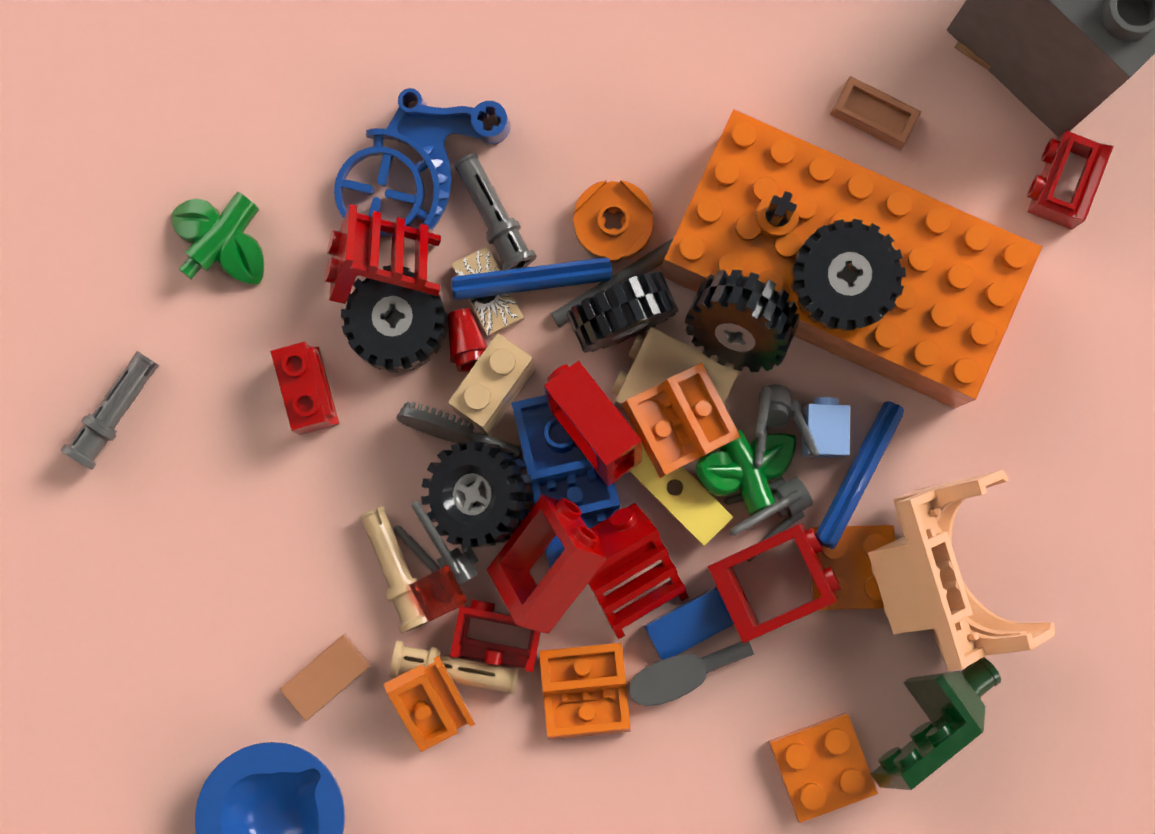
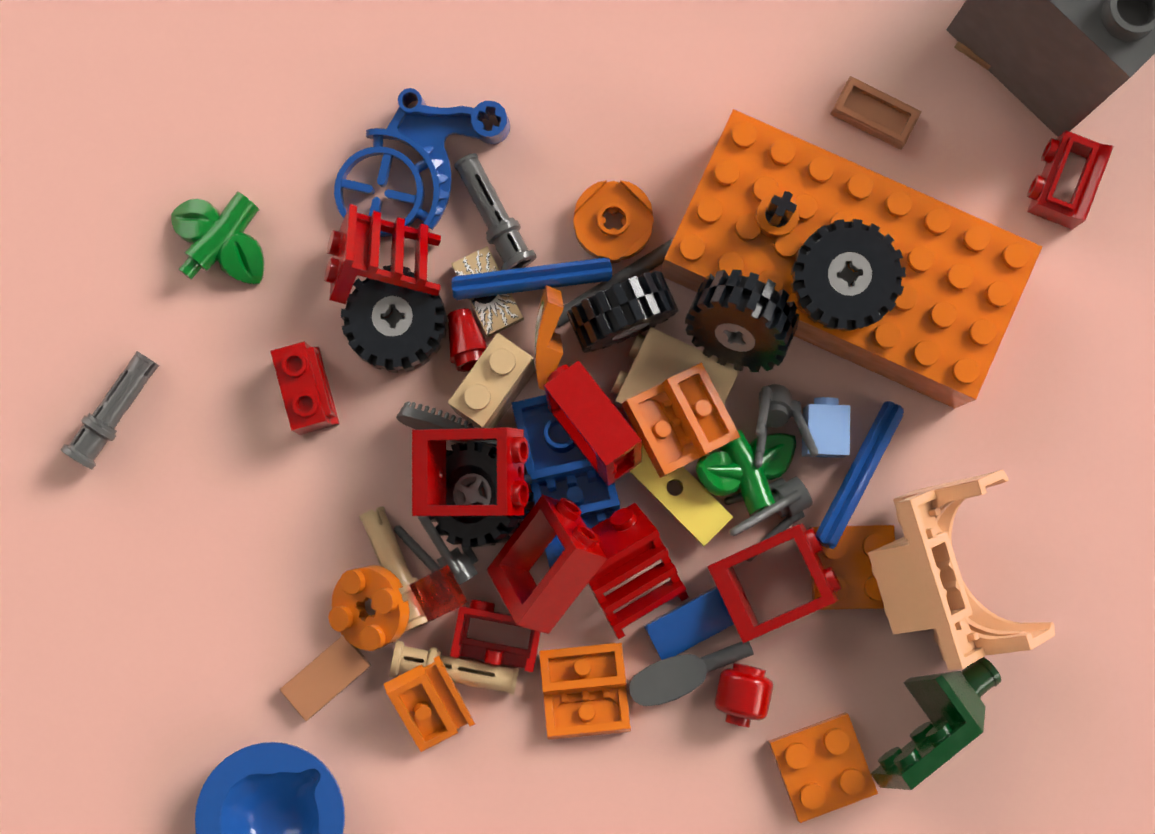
none -> orange plate [328,565,410,651]
none -> red window [412,427,529,516]
none -> orange slope [535,285,564,391]
none -> red head [714,662,773,728]

